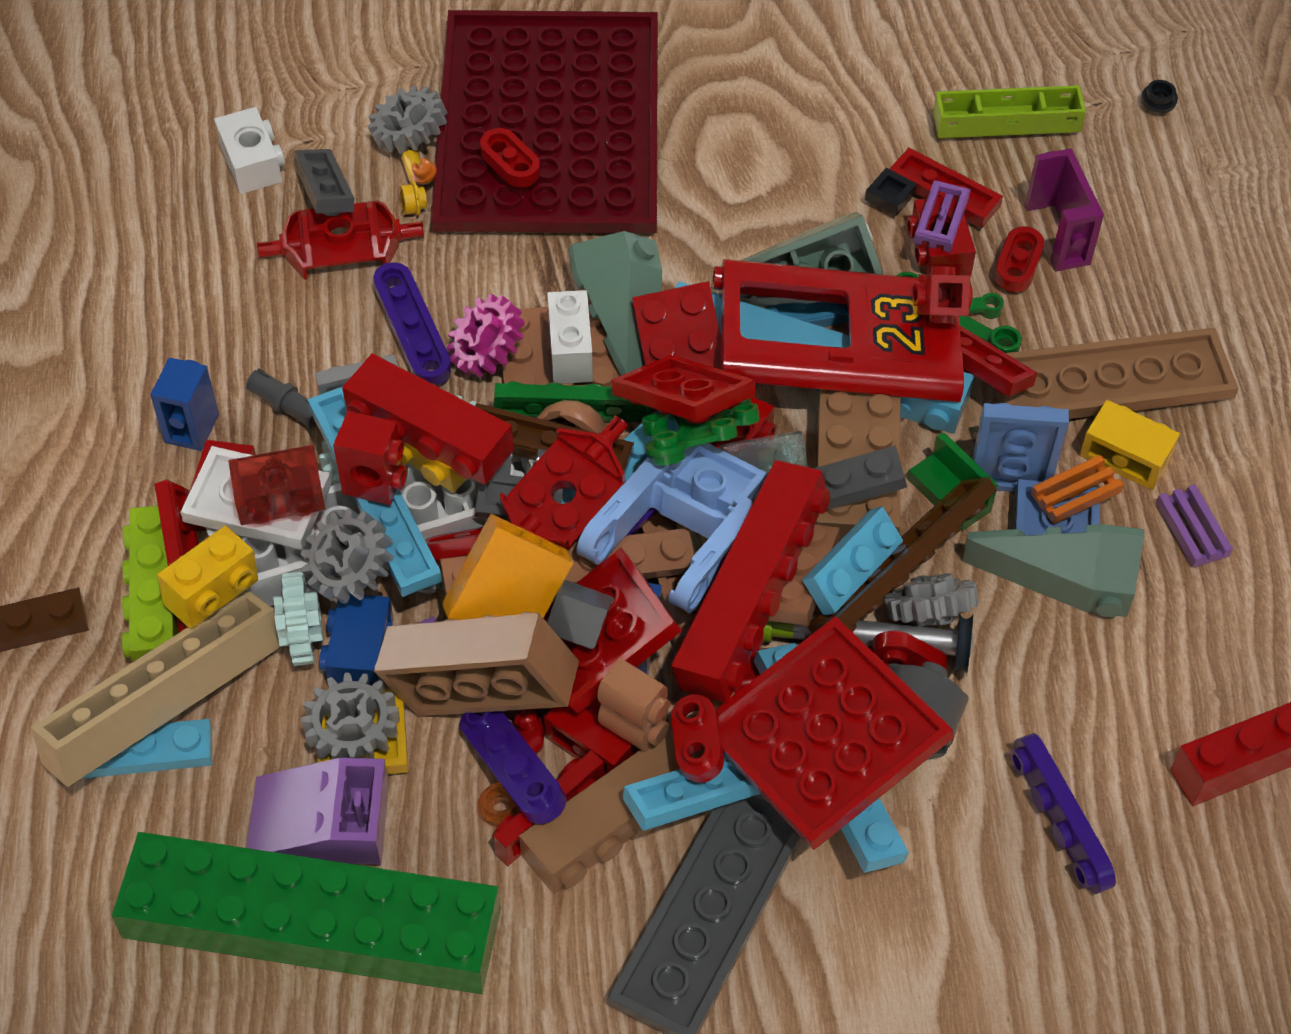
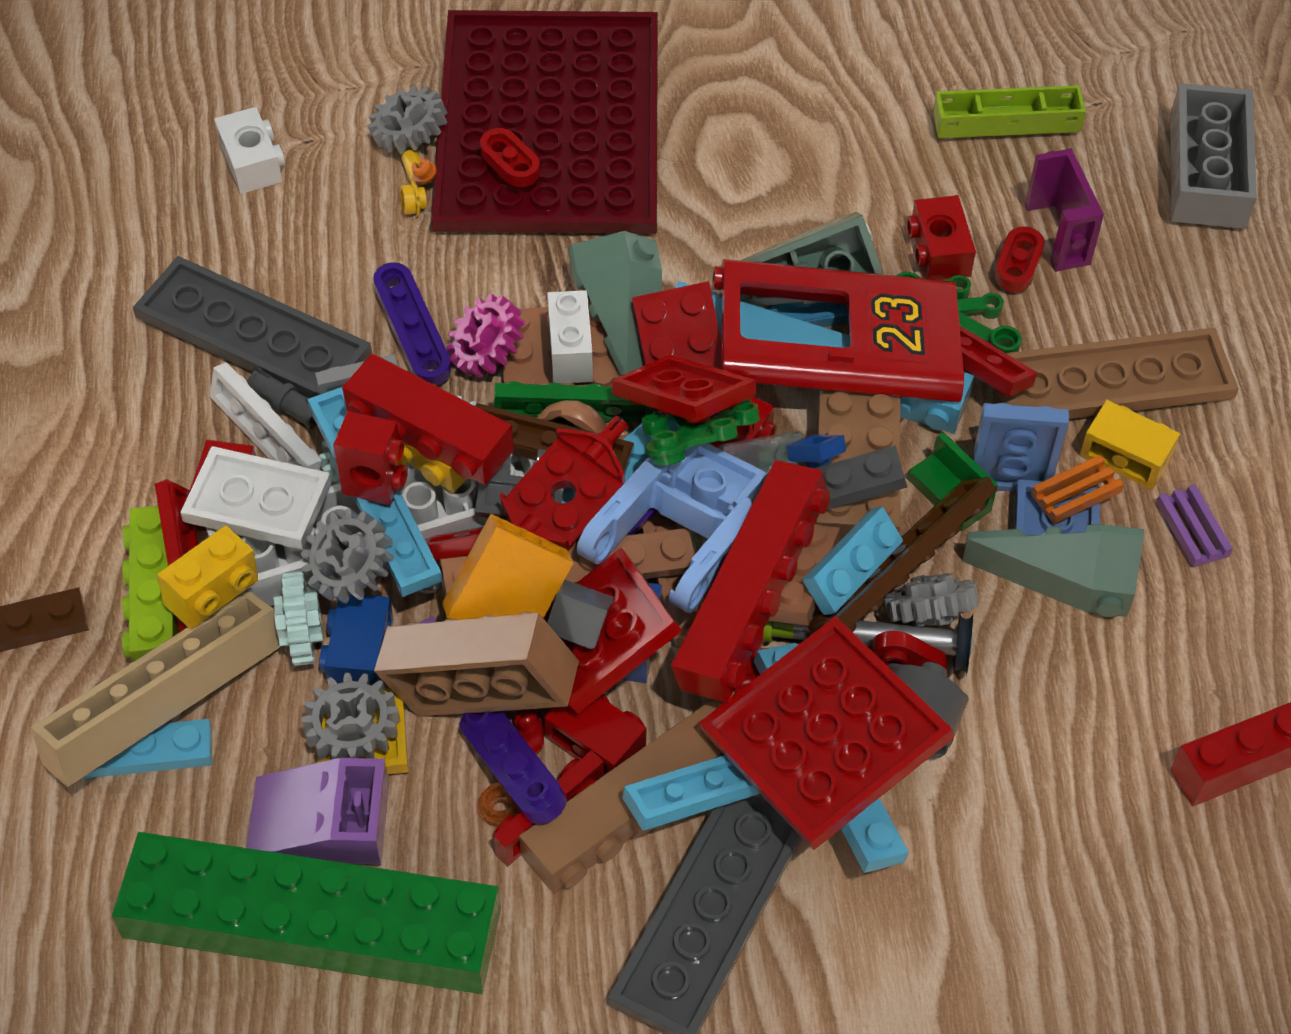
blue brick [150,357,219,451] -> none
clear red brick [228,445,326,526] -> none
red plate [257,200,424,280] -> none
dark grey plate [294,149,354,216] -> none
nougat brick [597,658,670,752] -> none
red plate [671,694,724,783] -> none
black plate [865,168,917,216] -> none
red plate [890,147,1003,228] -> none
red brick [912,266,973,323] -> none
medium lavender tile [914,180,971,253] -> none
dark purple plate [1011,733,1116,894] -> none
black plate [1141,80,1178,113] -> none
none -> dark grey plate [133,256,372,398]
none -> white plate [210,362,322,471]
none -> blue plate [786,435,846,468]
none -> light grey brick [1170,83,1257,229]

